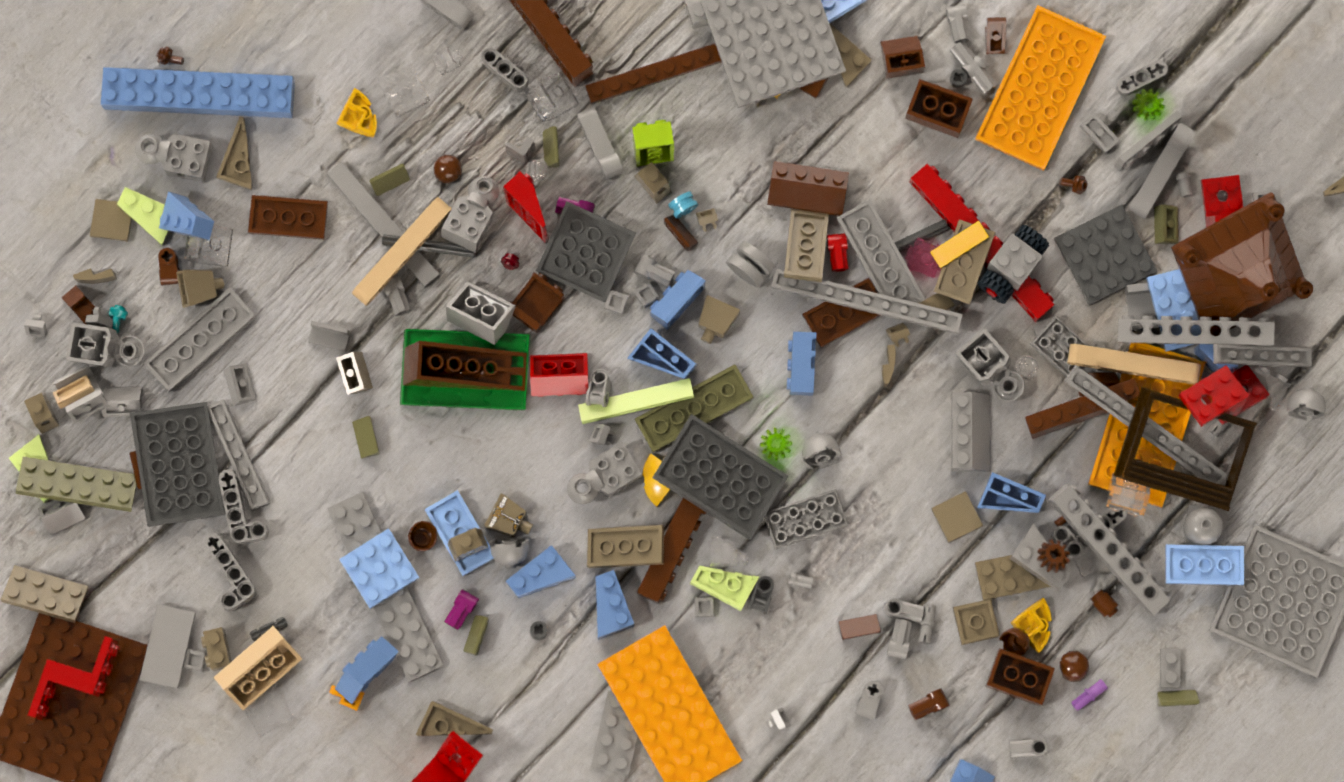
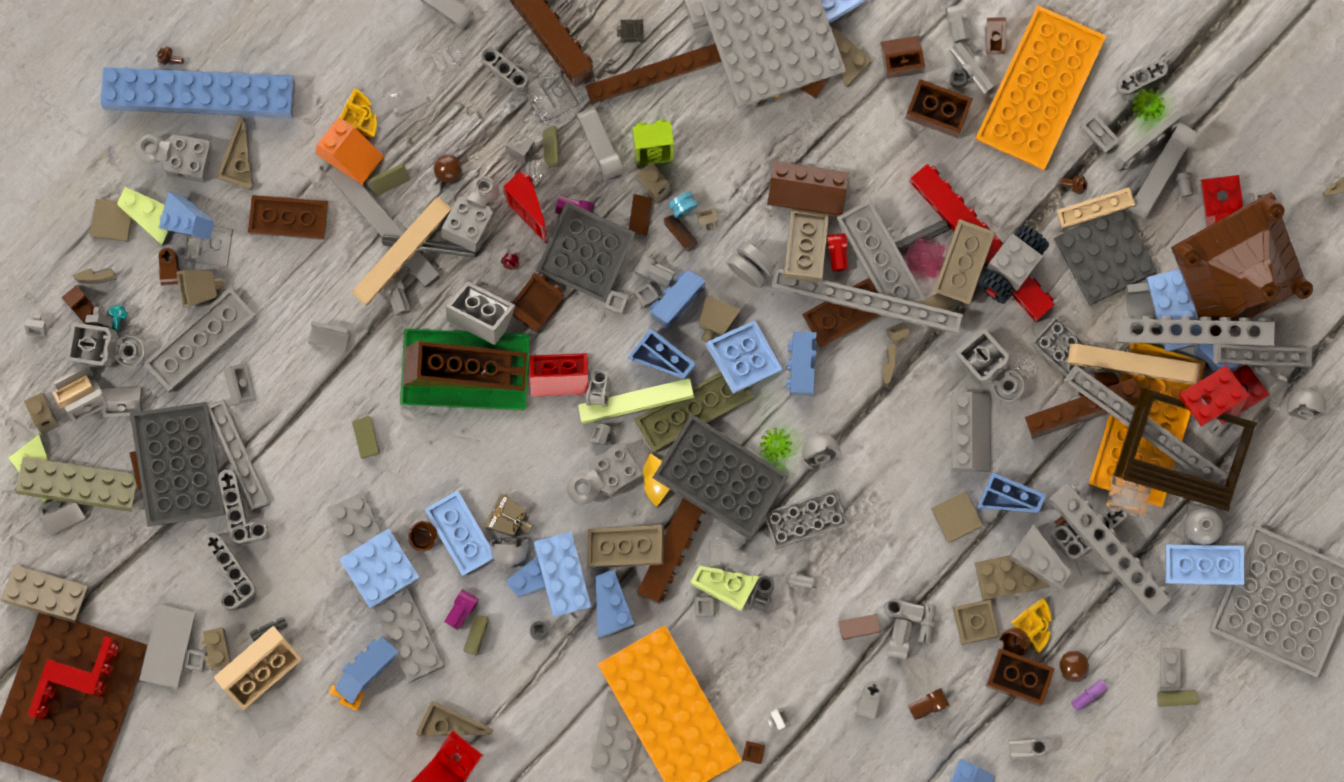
dark tan brick [336,352,373,394] -> none
dark tan torso [447,528,489,562] -> none
yellow tile [930,221,989,268] -> none
reddish brown gear [1037,539,1070,573] -> none
reddish brown brick [1090,589,1119,618] -> none
olive slope [1154,204,1179,244] -> none
none -> orange slope [316,117,384,185]
none -> light blue plate [533,532,591,617]
none -> clear smoke brick [617,19,644,43]
none -> reddish brown slope [628,194,652,236]
none -> light blue plate [706,320,783,394]
none -> reddish brown tile [742,741,765,764]
none -> tan tile [1057,187,1136,229]

